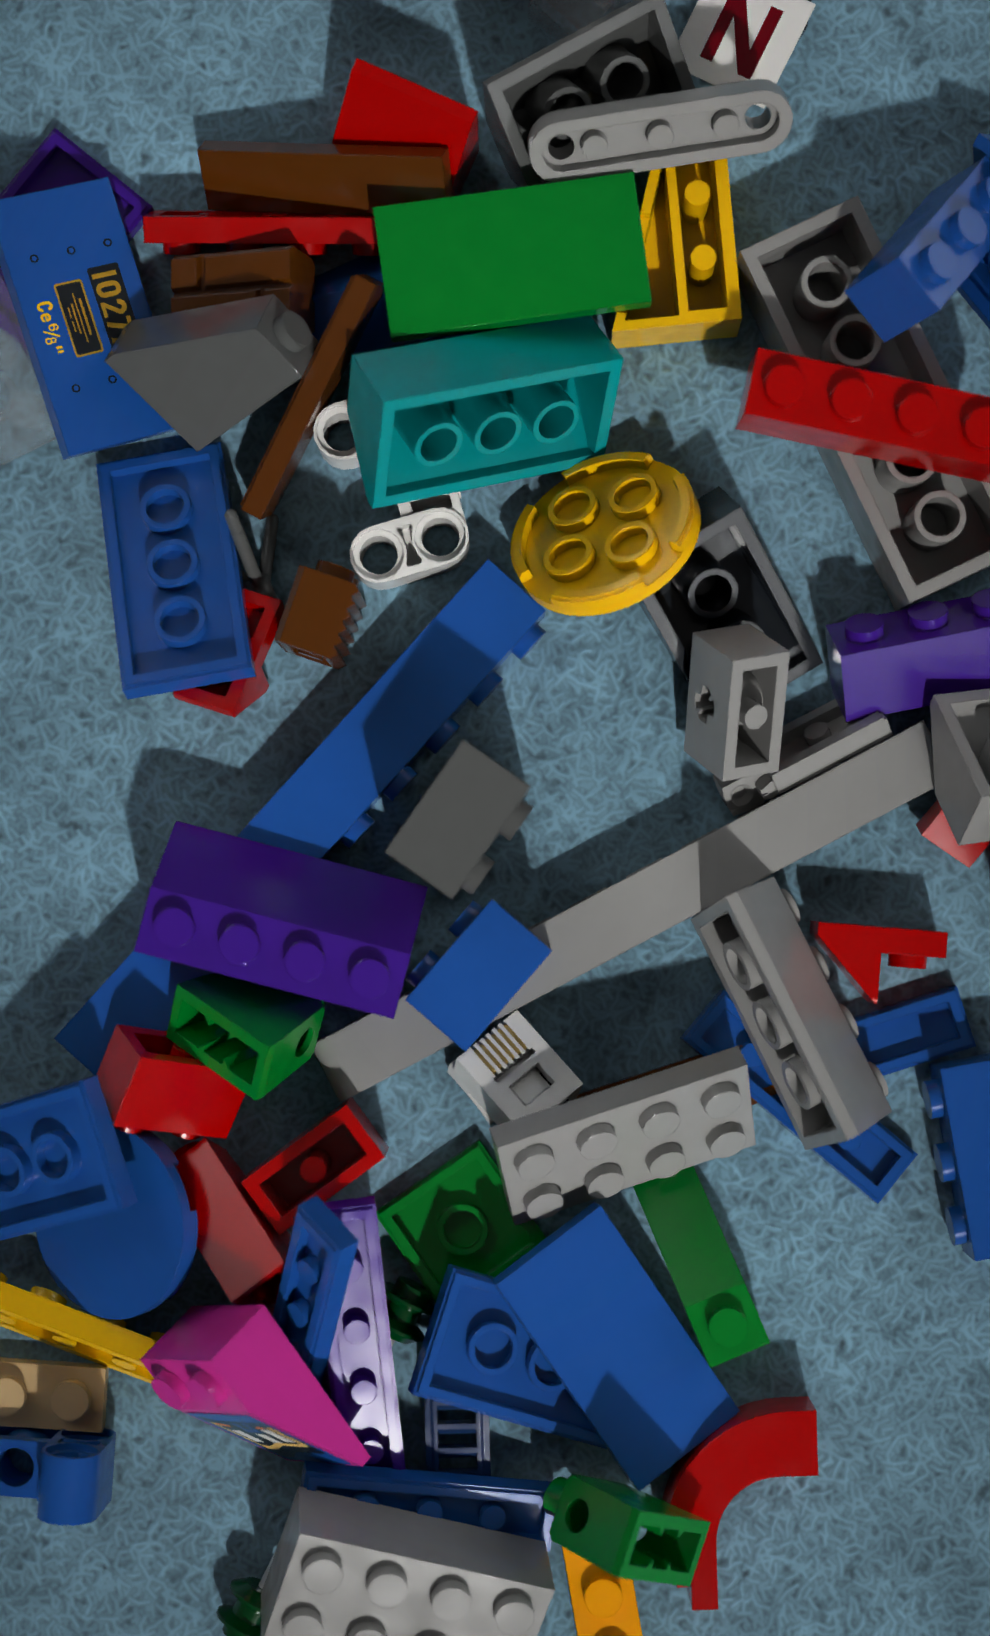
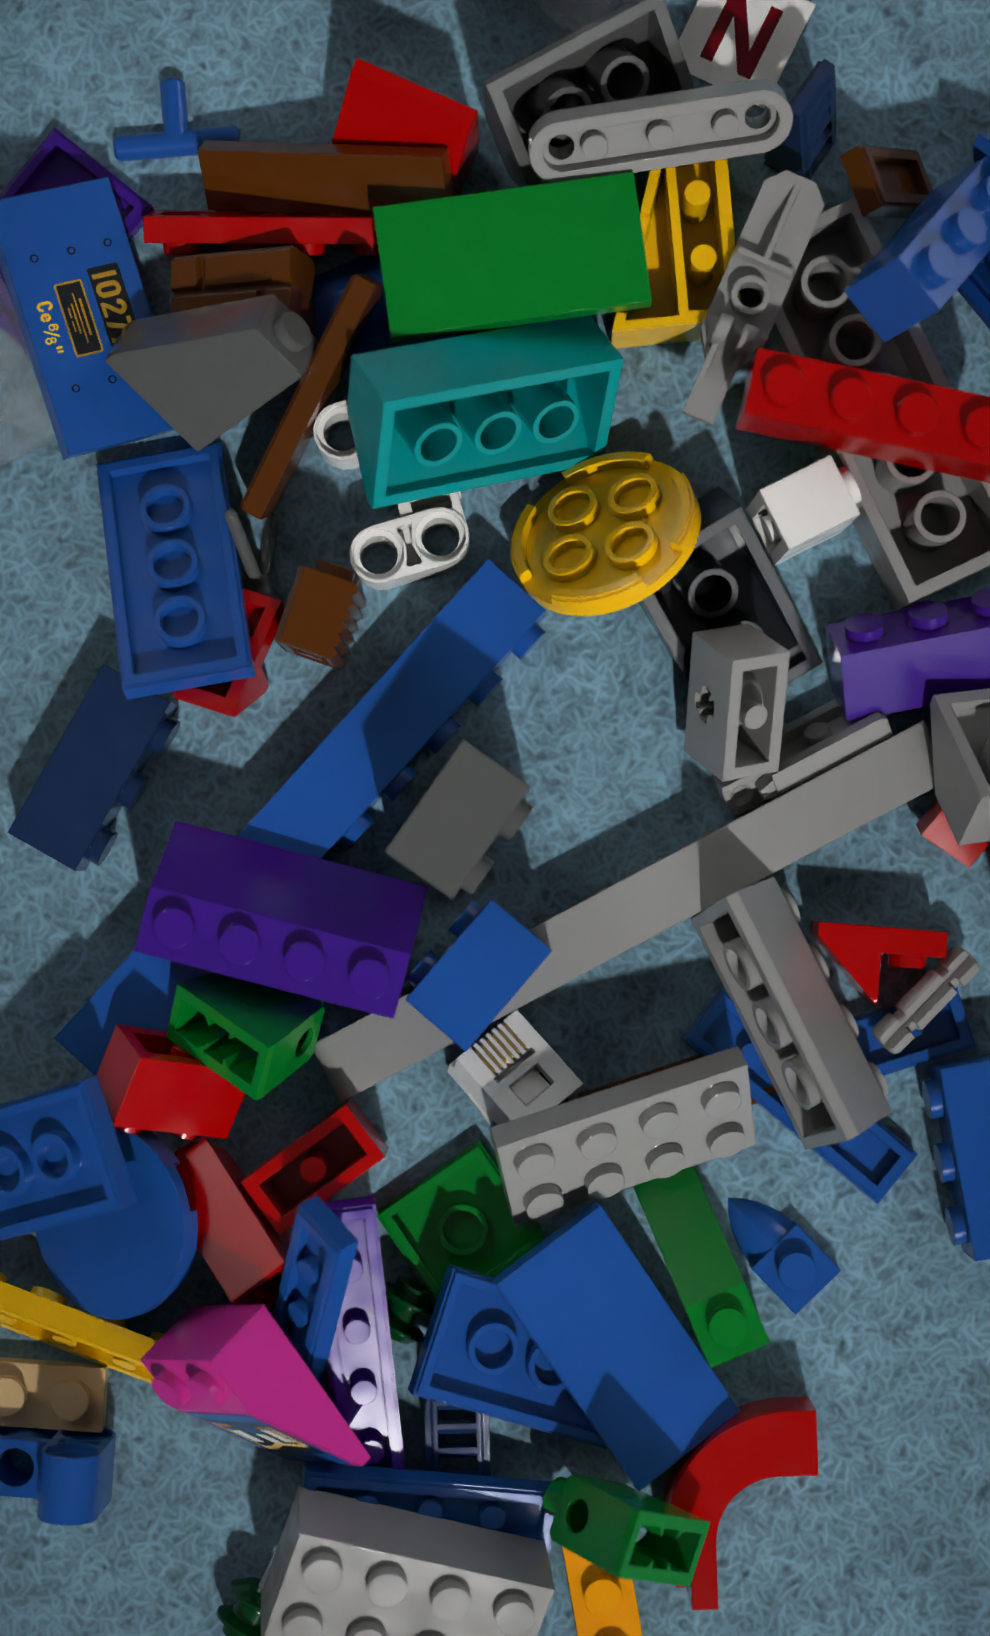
none -> dark blue brick [8,664,181,871]
none -> blue piece [113,78,240,162]
none -> light grey piece [682,170,824,426]
none -> blue plate [728,1197,841,1315]
none -> white brick [746,455,862,566]
none -> dark blue slope [764,58,836,180]
none -> reddish brown tile [840,145,933,218]
none -> light grey axle [872,946,980,1054]

